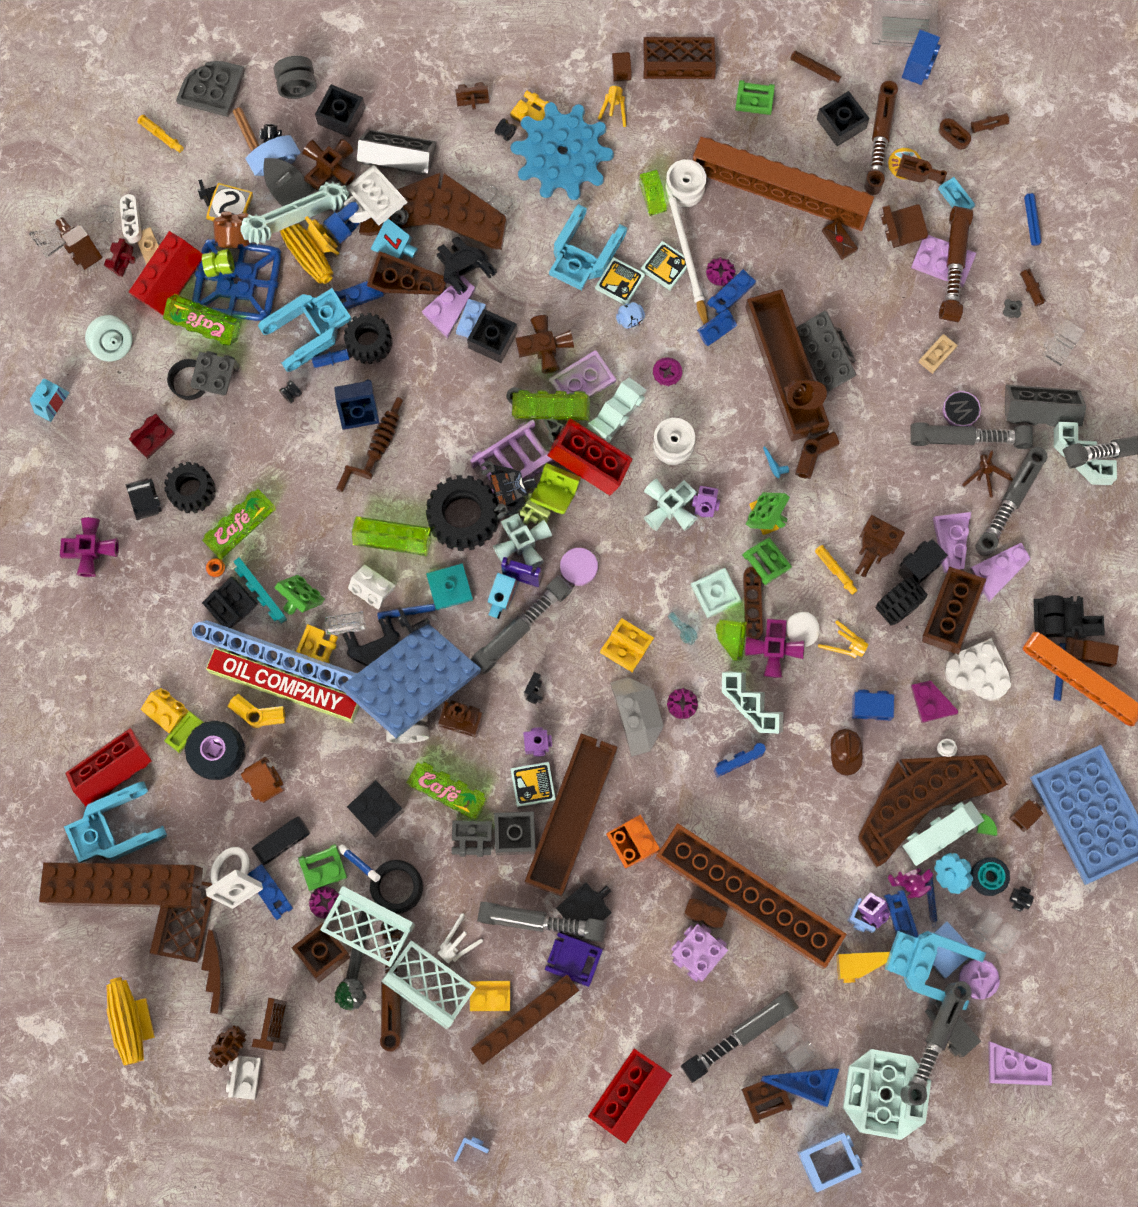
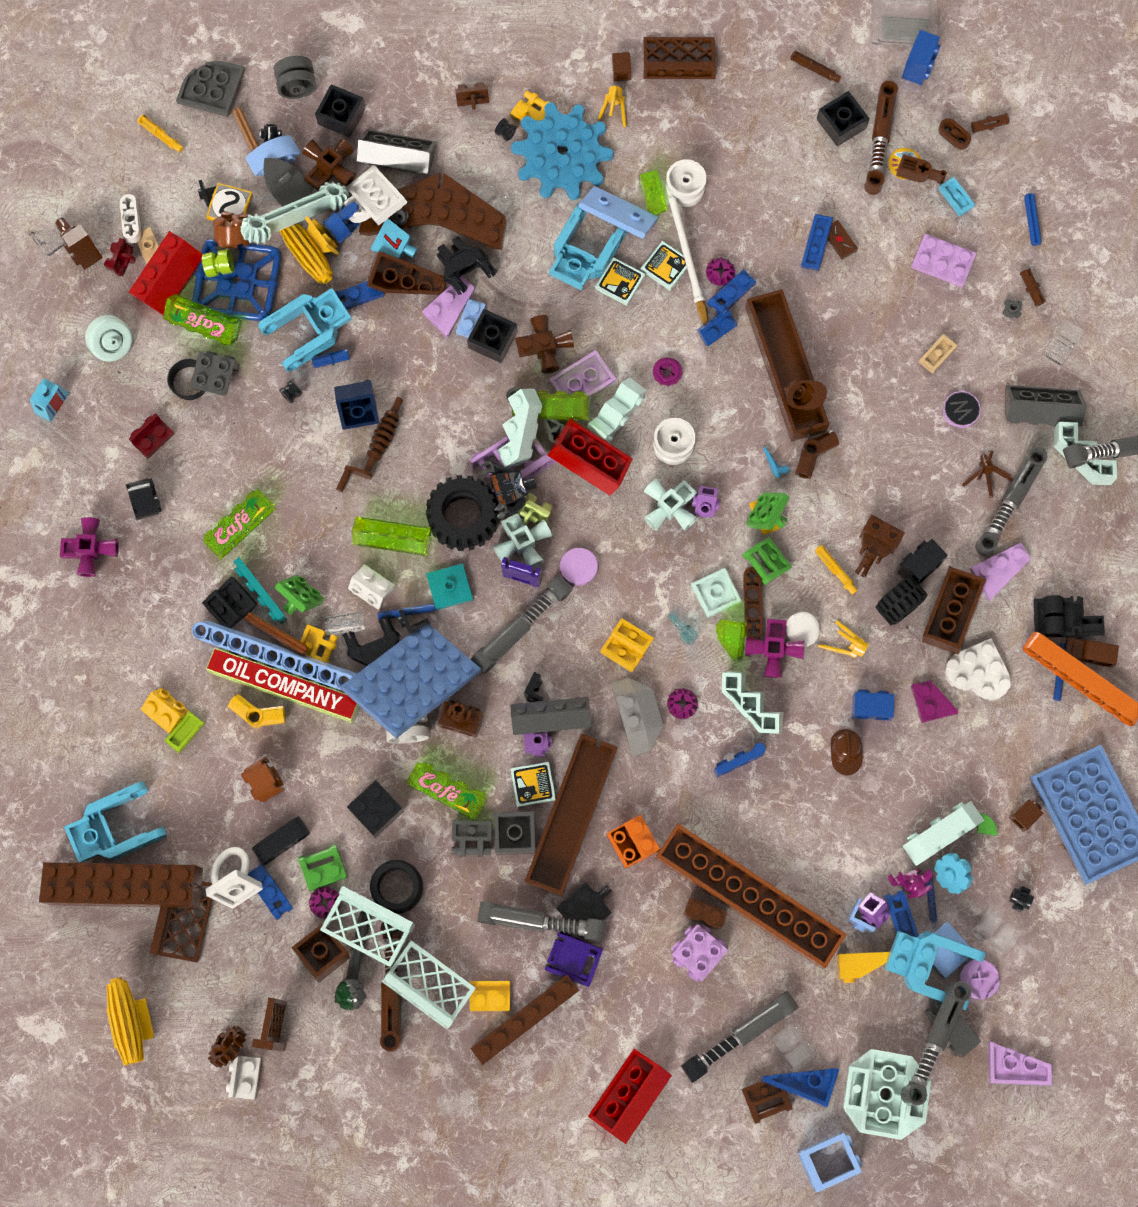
red slope [65,728,152,807] -> none
black tyre [164,462,216,514] -> none
black wheel [185,721,245,780] -> none
reddish brown slope [201,930,224,1015] -> none
orange plate [206,558,225,577] -> none
blue bar [338,845,380,882] -> none
black tyre [344,313,392,364] -> none
white plant [438,913,483,964] -> none
light blue bracket [453,1137,490,1162] -> none
medium azure torso [488,573,519,619] -> none
lime bracket [530,463,581,514] -> none
light blue head [616,302,645,329] -> none
dark orange brick [693,137,874,231] -> none
bright green plate [735,80,775,115] -> none
dark grey bracket [796,311,857,392] -> none
reddish brown wing [858,755,1008,868] -> none
reddish brown bracket [880,204,928,248] -> none
dark grey piece [910,422,1033,449] -> none
lavender wing [933,512,971,573] -> none
white plate [937,739,957,757] -> none
reddish brown piece [939,206,973,323] -> none
wheel [970,857,1010,896] -> none
none -> dark orange axle [245,612,309,656]
none -> light aqua brick [497,389,542,467]
none -> dark grey slope [510,697,591,735]
none -> light blue plate [579,186,659,239]
none -> blue tile [801,214,833,271]

